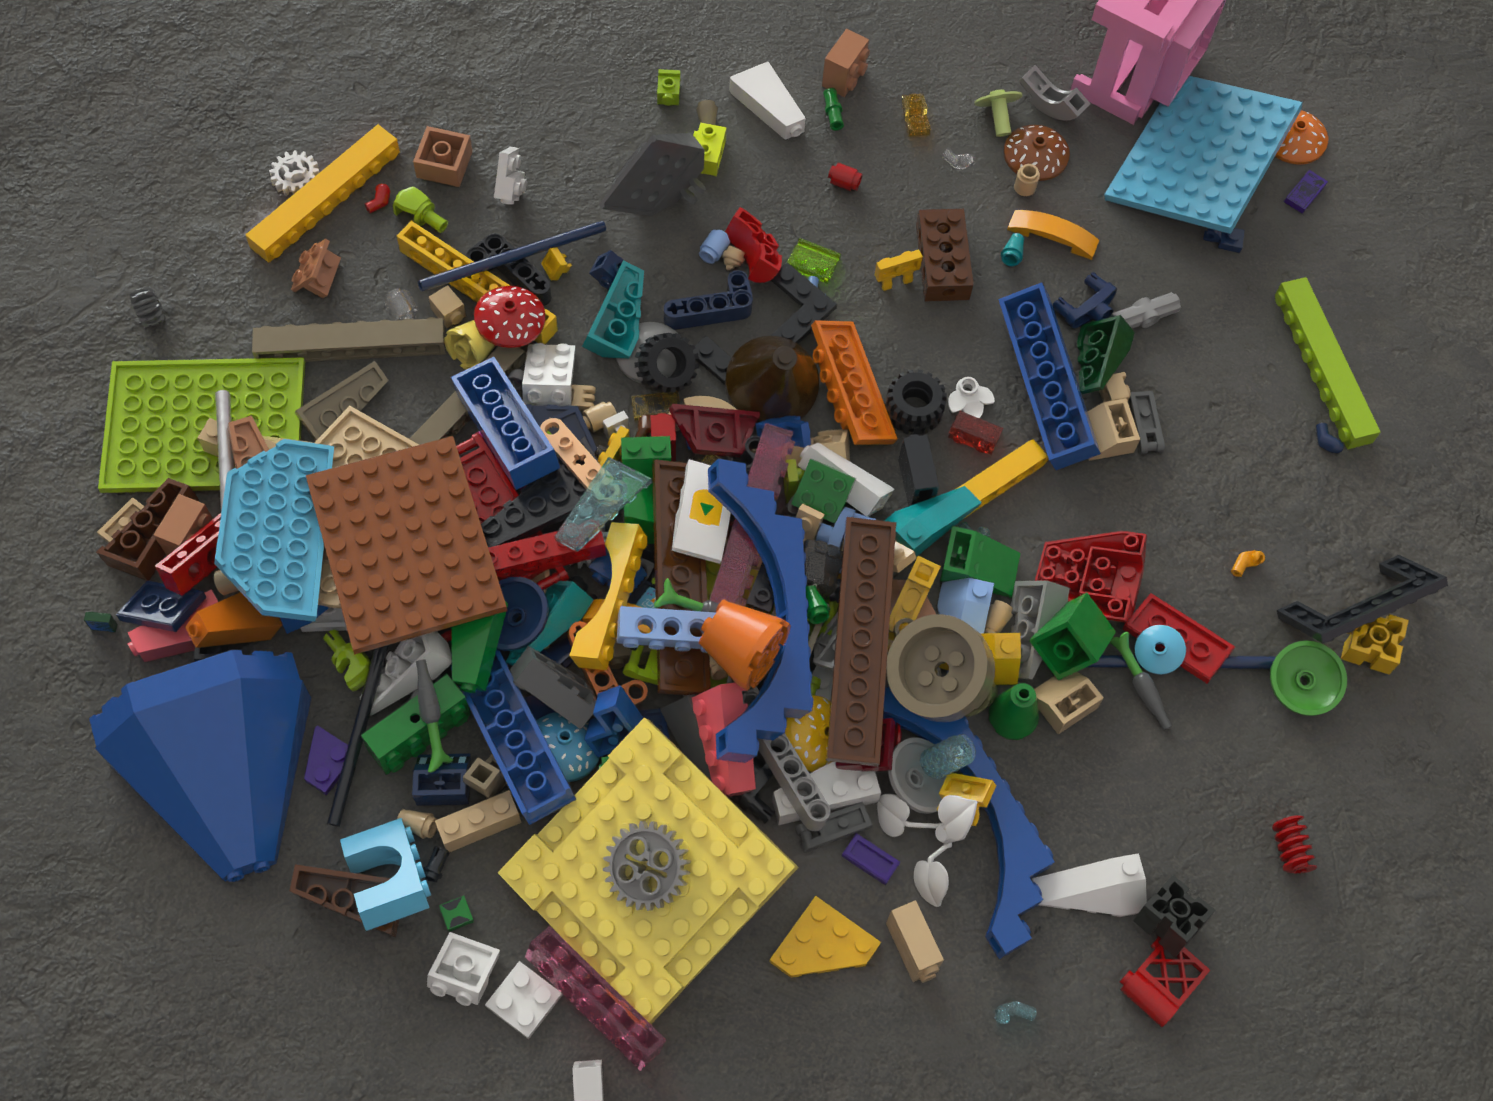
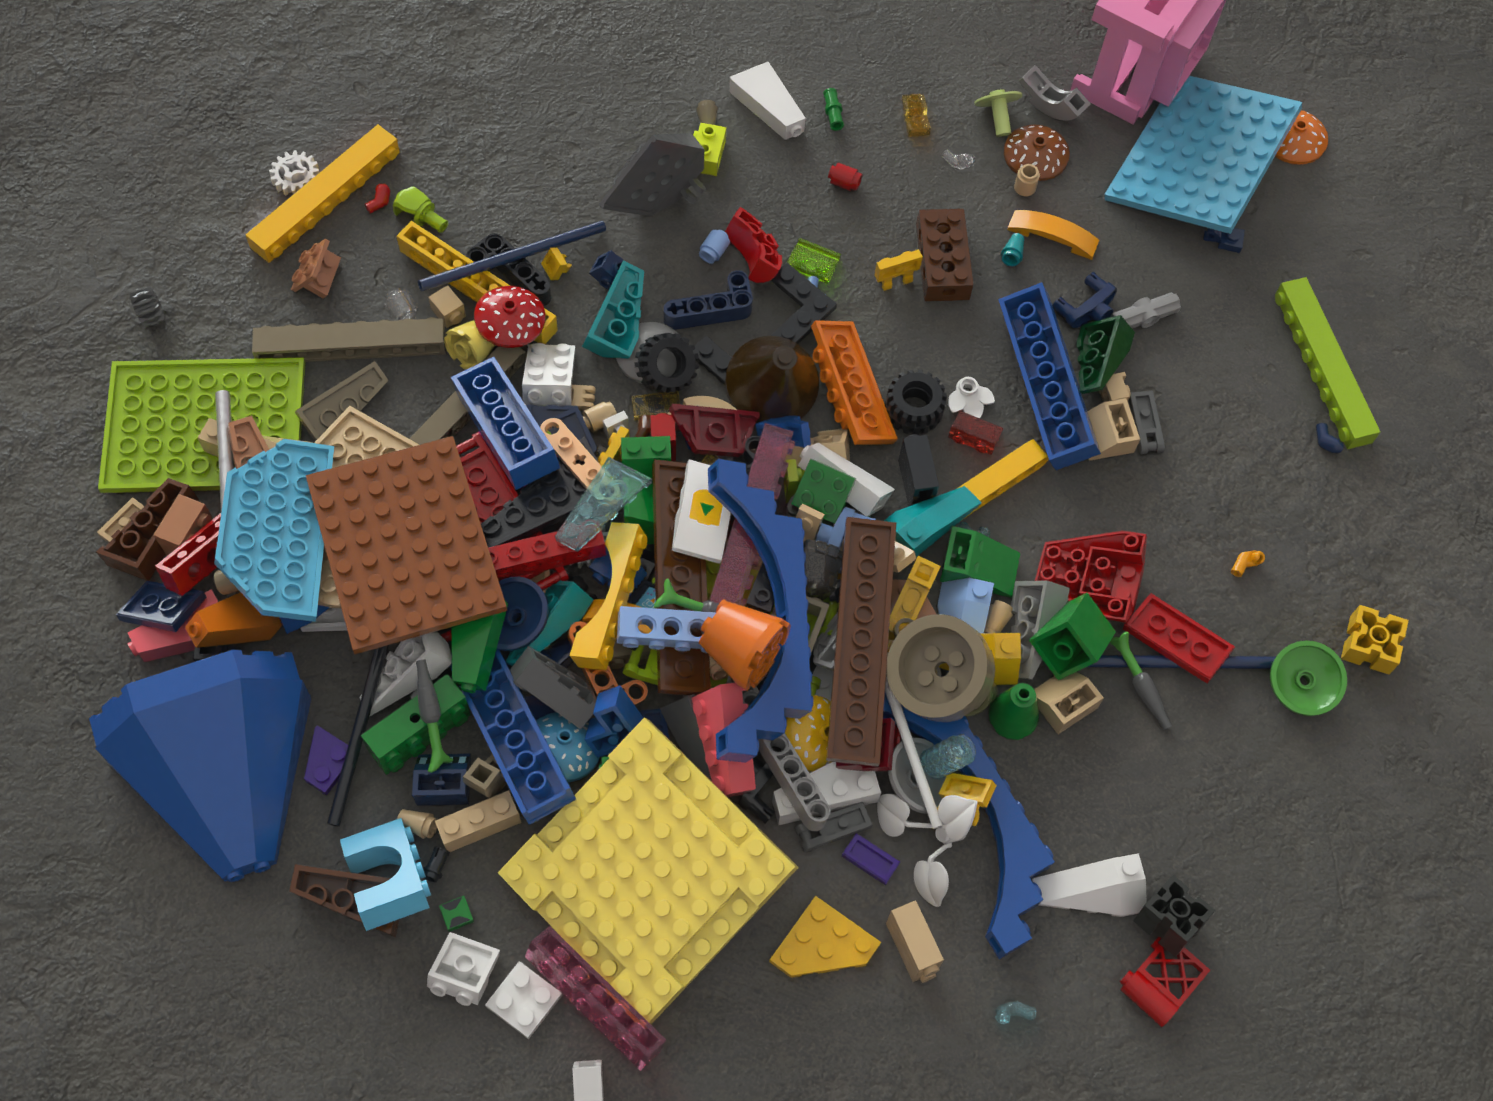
dark green tile [84,612,118,632] -> none
lime piece [323,629,371,692] -> none
nougat brick [413,126,473,187] -> none
white plate [494,146,527,204] -> none
light grey hinge [508,369,524,390] -> none
light grey gear [603,821,691,911] -> none
lime brick [657,69,680,106] -> none
tan plate [722,246,745,271] -> none
green cone [806,585,830,624] -> none
nougat brick [822,29,870,97] -> none
medium azure dish [1135,625,1186,675] -> none
red piece [1272,815,1317,873] -> none
black plate [1277,555,1448,643] -> none
dark purple tile [1284,170,1328,214] -> none
none -> white piece [885,675,943,829]

